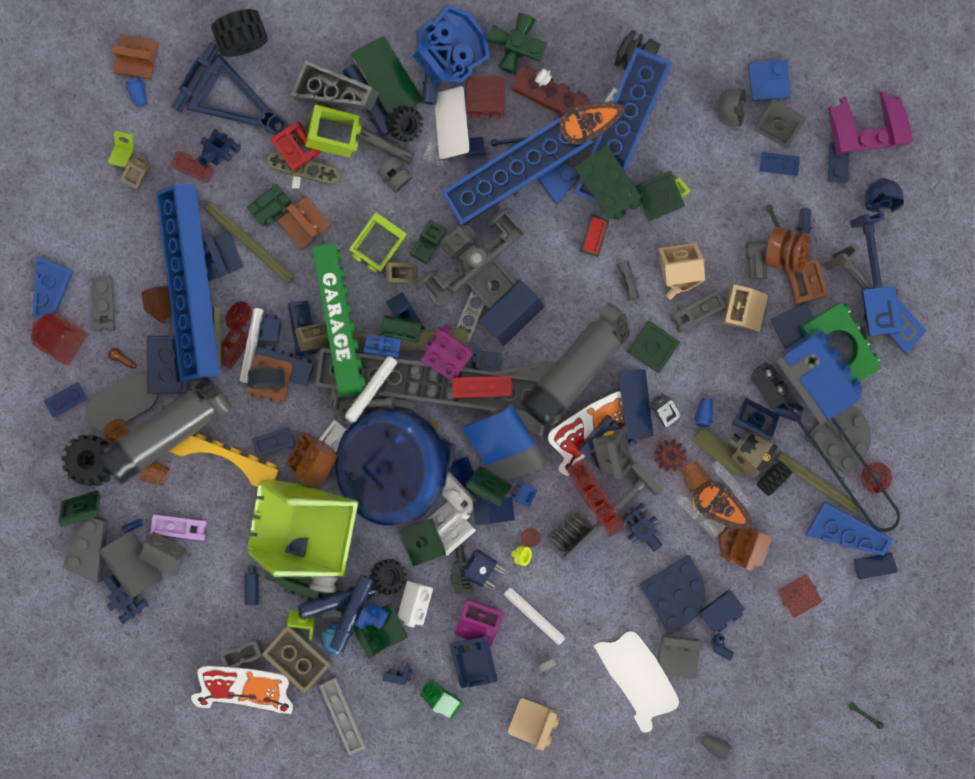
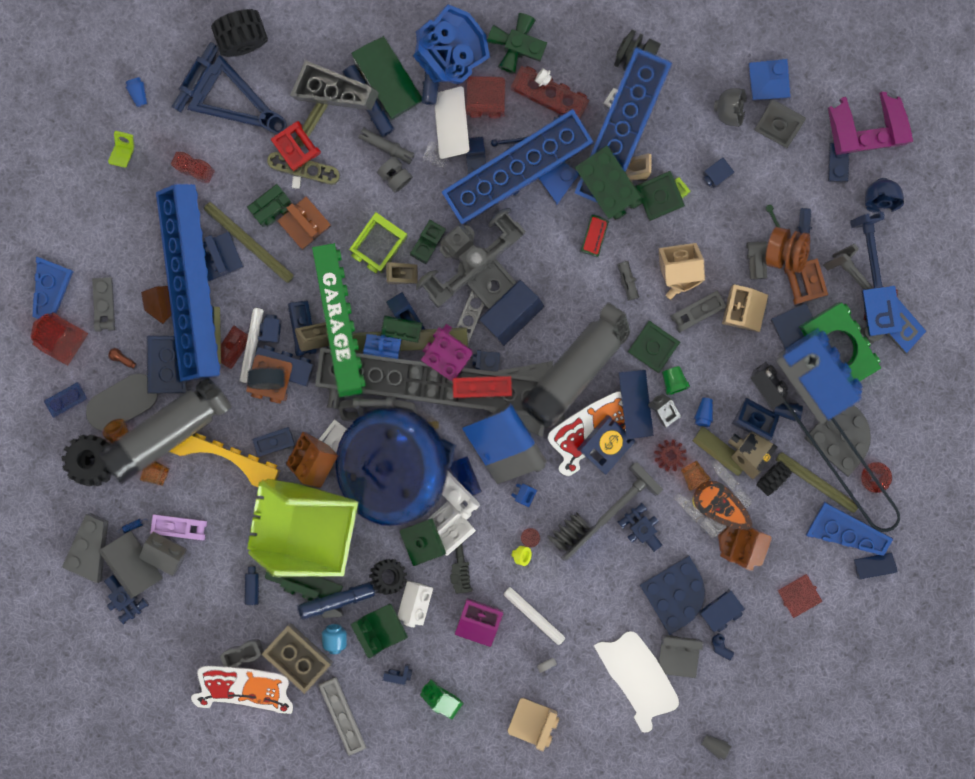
dark green tile [58,491,100,527] -> none
dark orange bracket [111,35,158,80] -> none
dark tan bracket [120,155,151,189] -> none
dark blue piece [198,129,241,166] -> none
clear red gear [225,301,253,331] -> none
dark blue tile [285,537,308,557] -> none
lime bracket [287,610,315,641] -> none
lime window [305,105,362,158] -> none
light grey wheel [309,576,338,592] -> none
dark blue piece [329,574,375,653] -> none
white axle [345,357,397,422] -> none
blue bracket [356,603,389,629] -> none
black tyre [386,106,424,143] -> none
dark blue container [449,636,498,688] -> none
dark blue piece [461,549,505,591] -> none
dark green tile [466,466,512,507] -> none
dark blue brick [472,497,515,525] -> none
sticker [559,102,625,145] -> none
clear red brick [566,459,626,538] -> none
dark grey bracket [592,428,633,480] -> none
clear blue tile [759,152,800,176] -> none
dark green hinge [849,703,884,729] -> none
none -> tan slope [626,154,651,180]
none -> green piece [662,366,690,395]
none -> dark blue brick [703,157,735,188]

